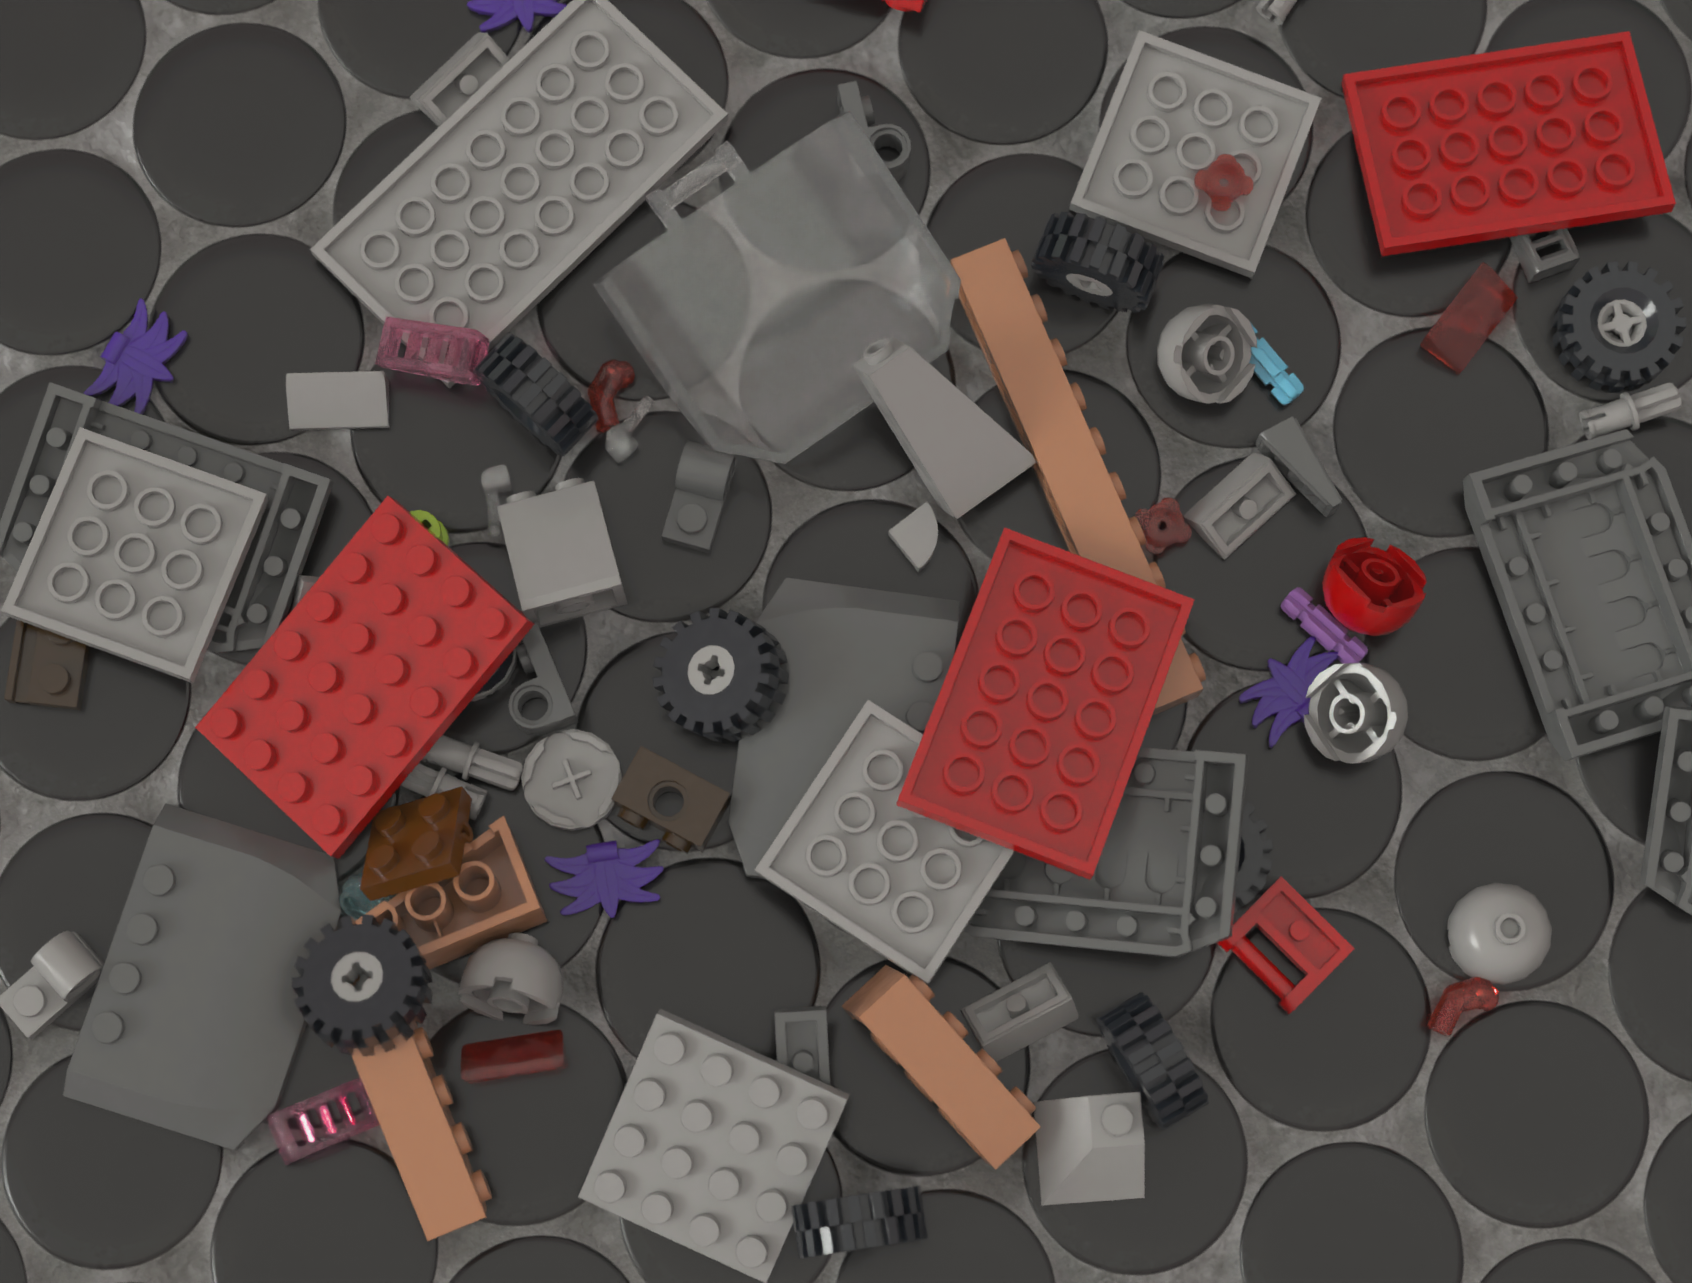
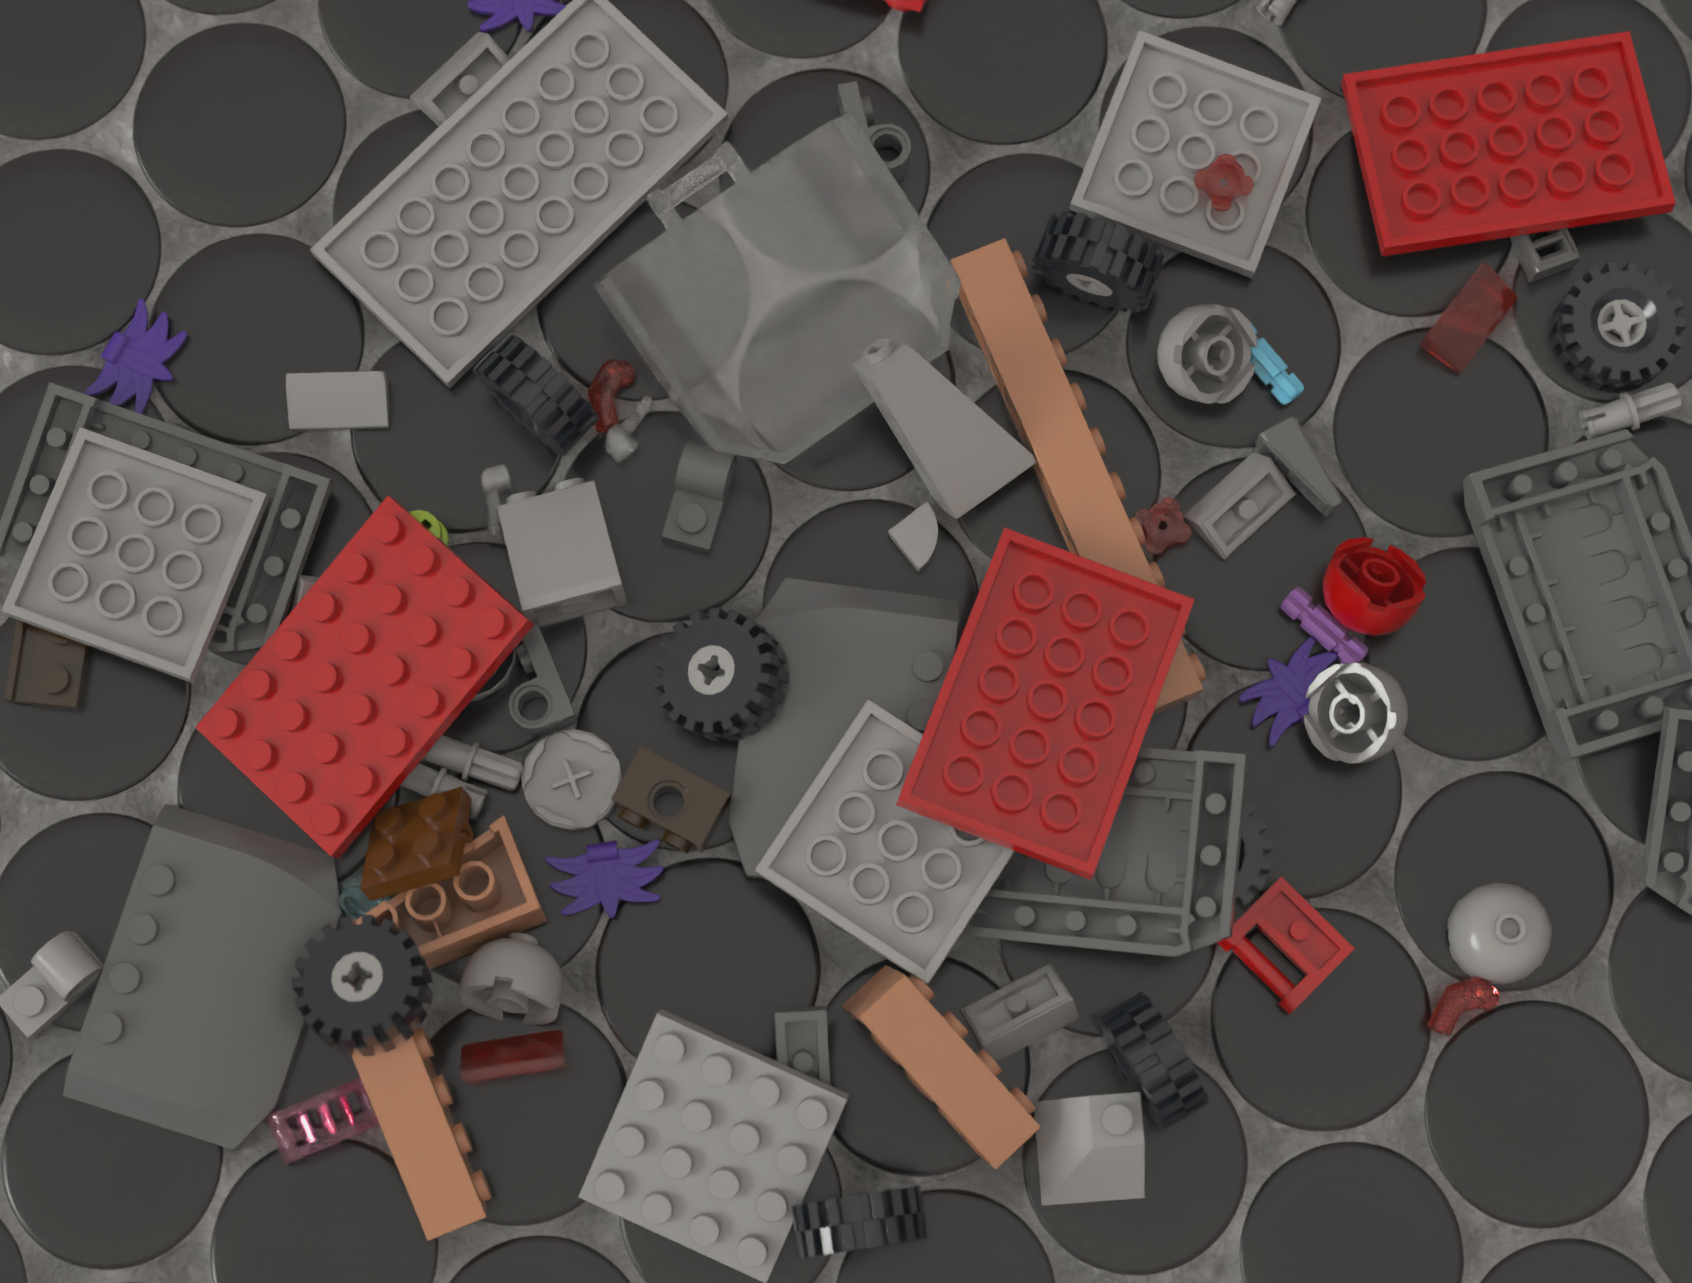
clear pink slope [375,316,489,386] -> none

